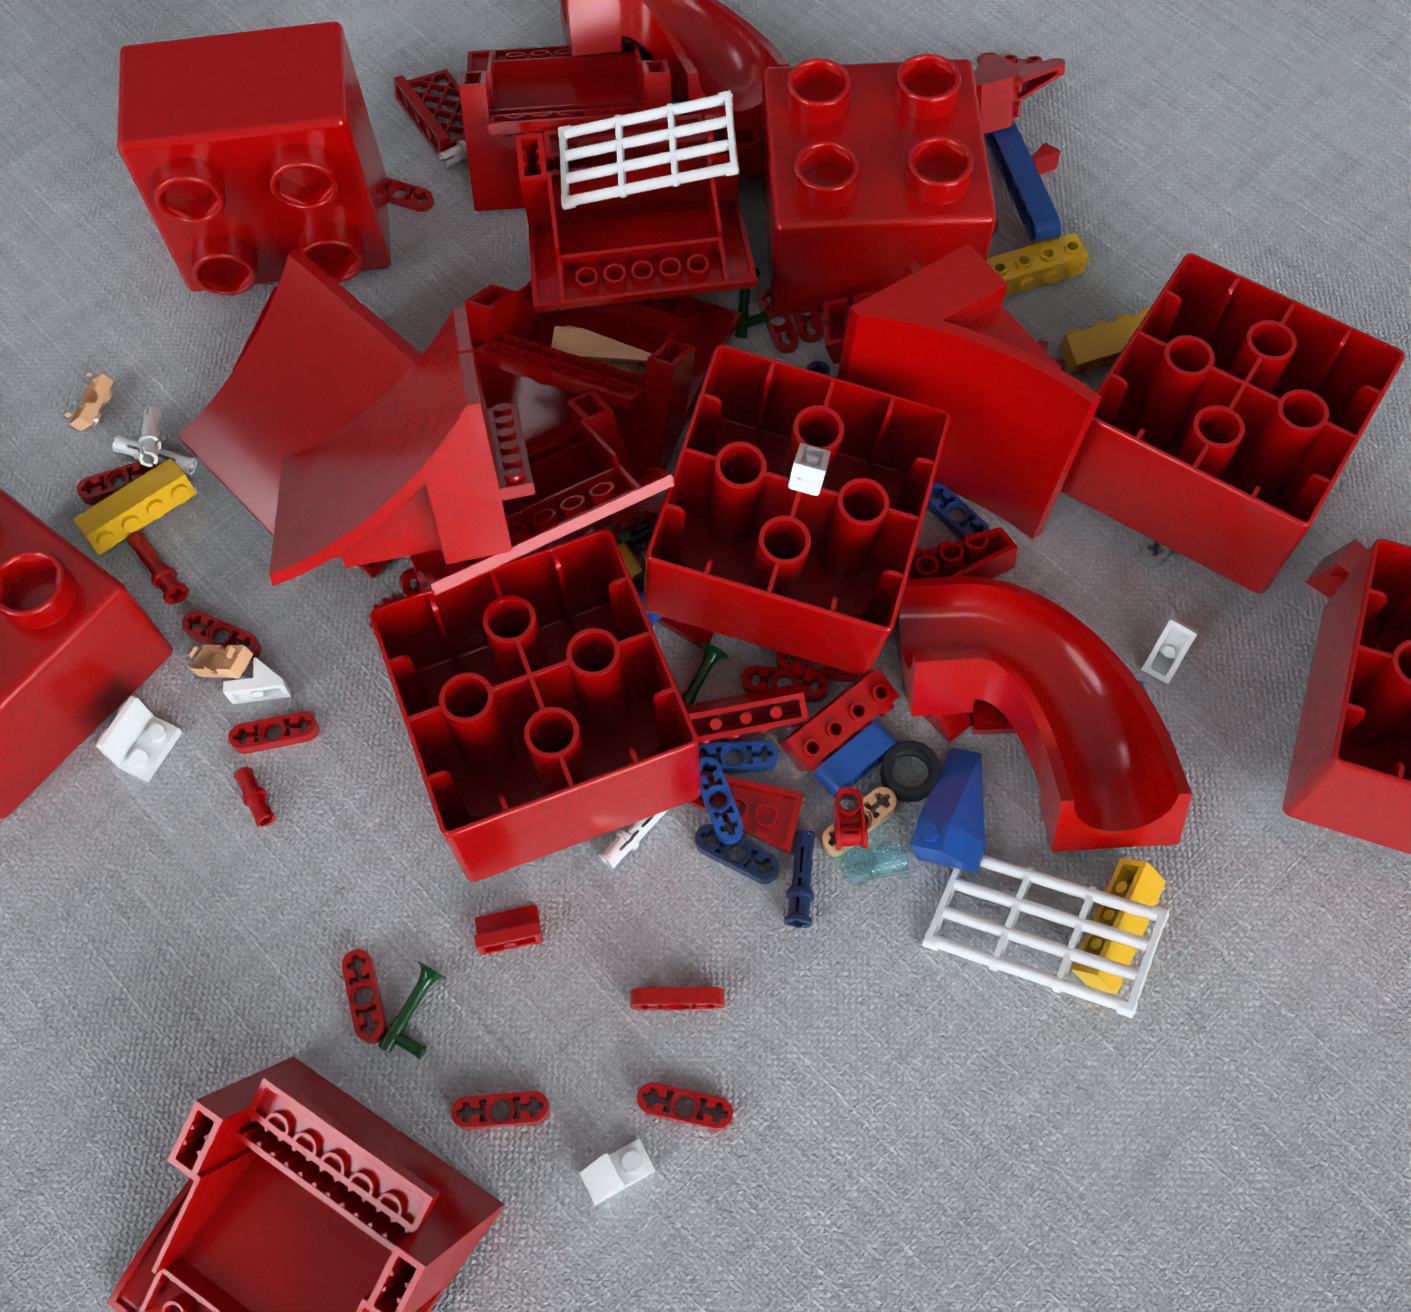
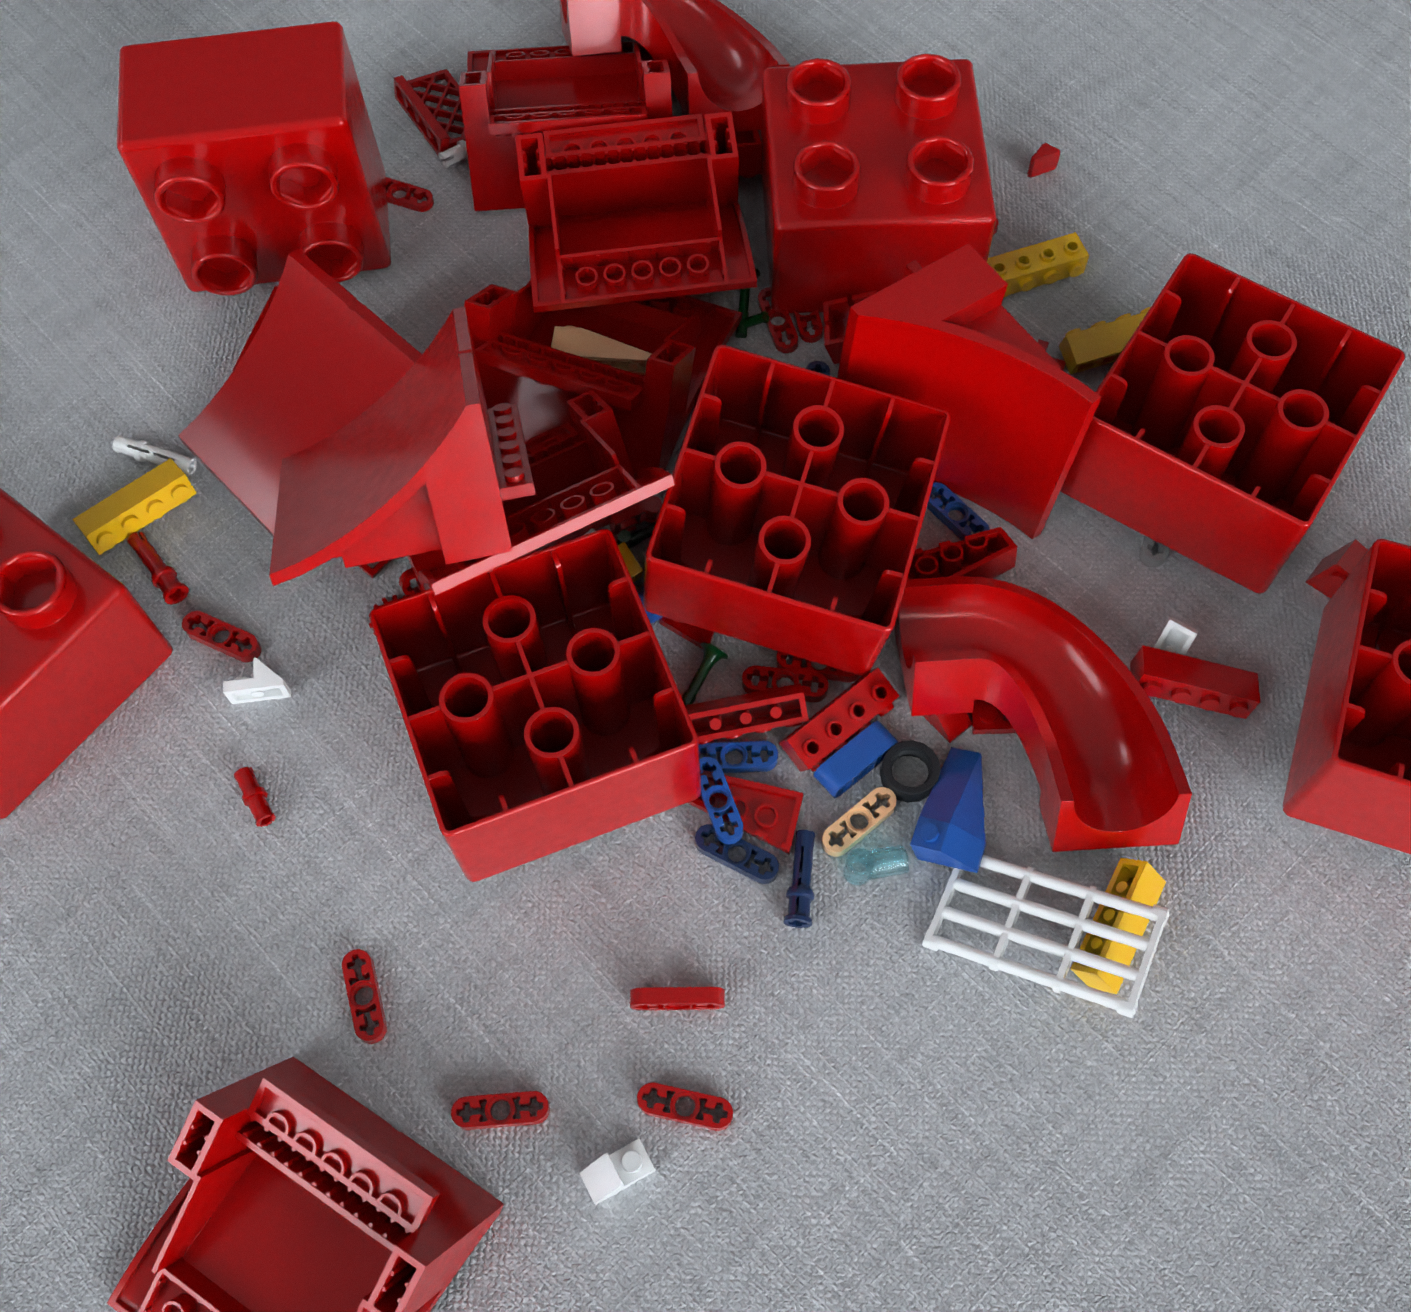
light nougat piece [64,372,114,431] -> none
red beam [77,461,157,505] -> none
white bracket [96,695,182,783] -> none
white pin [138,406,162,467] -> none
light nougat piece [190,645,253,678] -> none
red beam [228,711,319,754] -> none
dark green piece [378,961,447,1060] -> none
red panel [474,905,544,956] -> none
white door [558,90,739,210] -> none
white pin [599,810,668,869] -> none
white slope [788,443,831,496] -> none
red piece [833,787,868,850] -> none
red slope [974,52,1065,134] -> none
blue beam [985,121,1061,243] -> none
none -> red brick [1130,645,1261,719]

